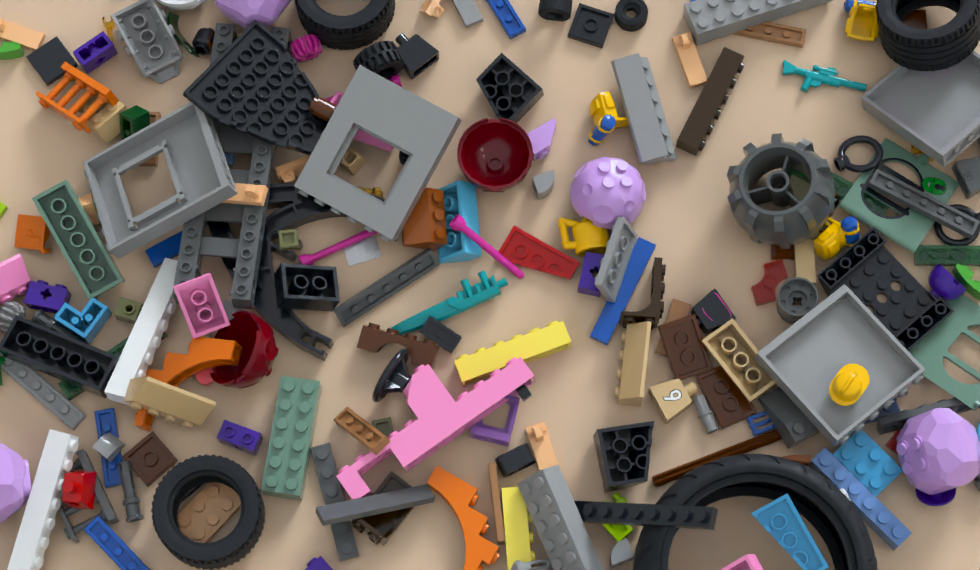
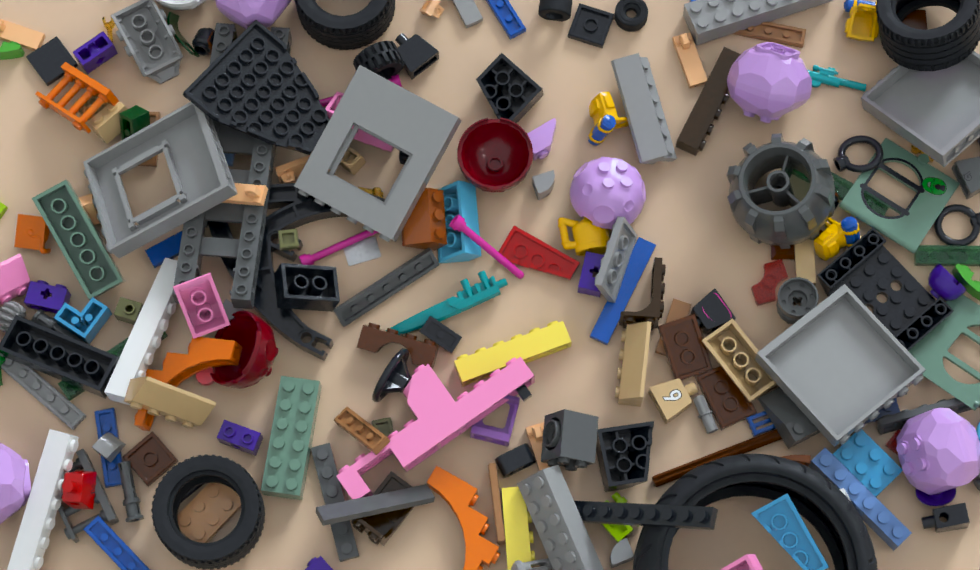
dark pink gear [290,34,322,62] -> none
reddish brown brick [308,97,336,122] -> none
yellow piece [829,364,870,406] -> none
dark grey plate [868,169,980,239] -> none
none -> dark grey brick [541,409,599,471]
none -> lavender rock [727,42,812,123]
none -> black torso [921,503,970,533]

